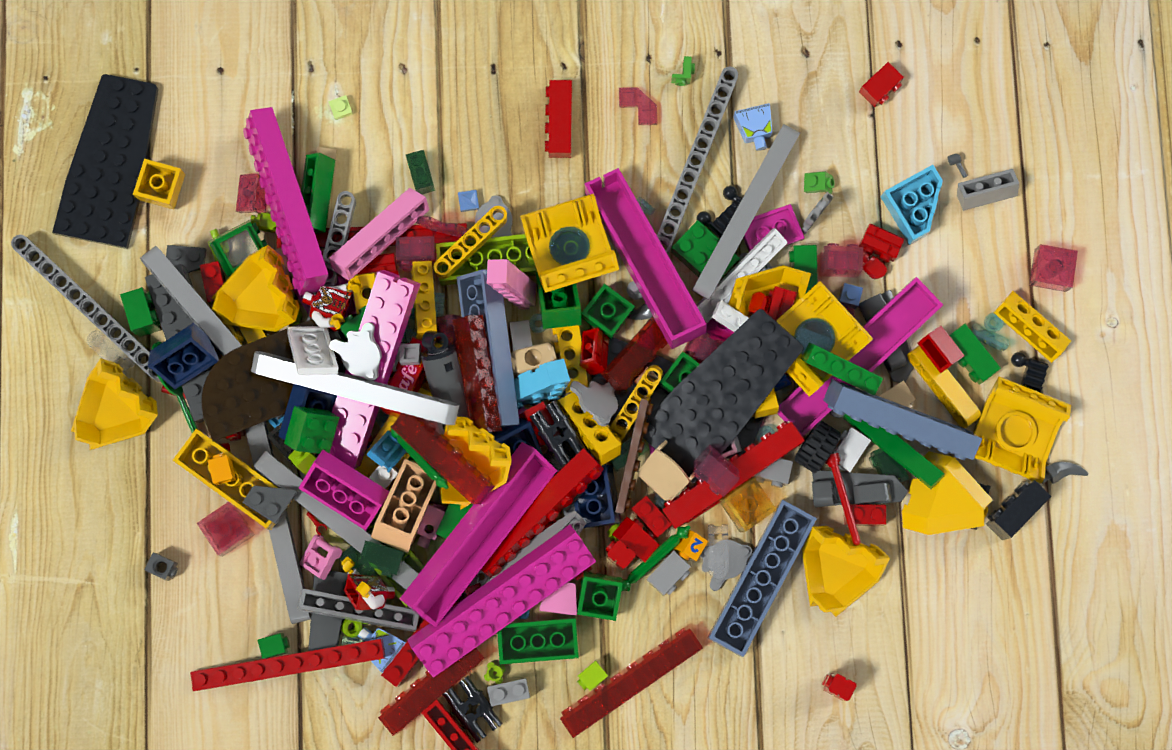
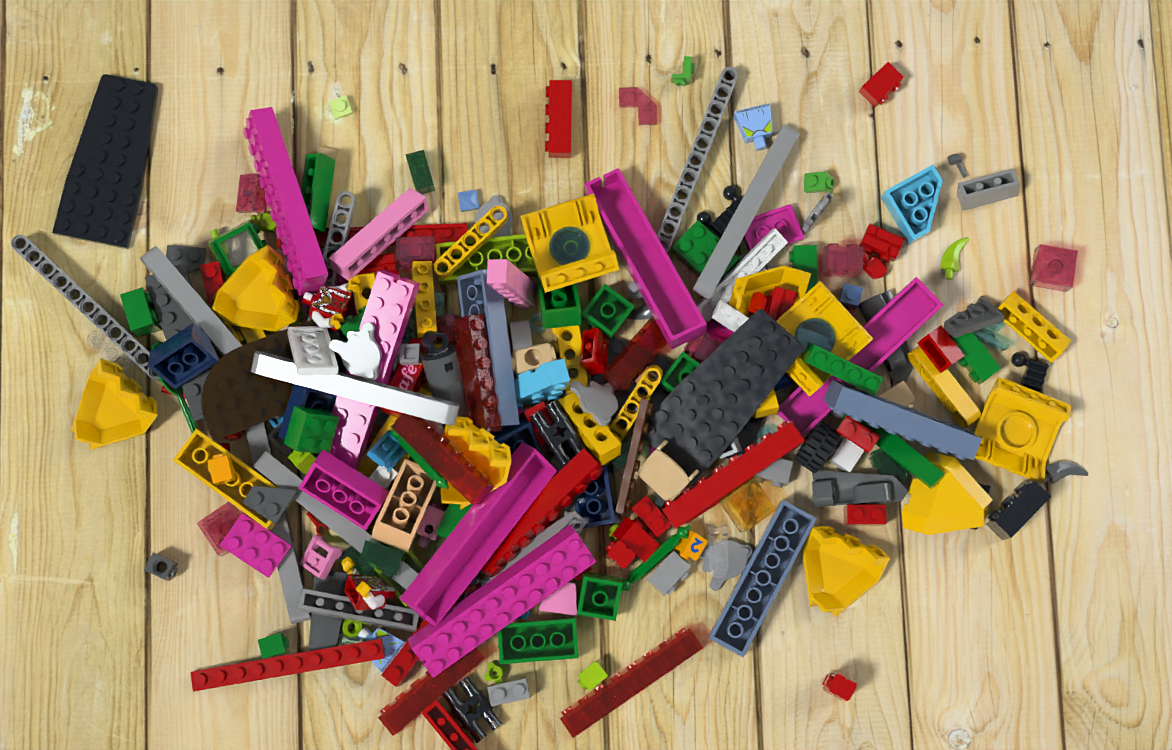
yellow brick [133,159,185,210] -> none
clear pink tile [416,216,469,237] -> none
clear light blue plate [637,196,656,215] -> none
clear pink brick [694,444,740,497] -> none
red piece [825,453,861,545] -> none
none -> dark pink plate [219,512,292,578]
none -> red brick [836,415,881,453]
none -> lime bar [940,237,969,280]
none -> dark grey wing [944,296,1004,338]

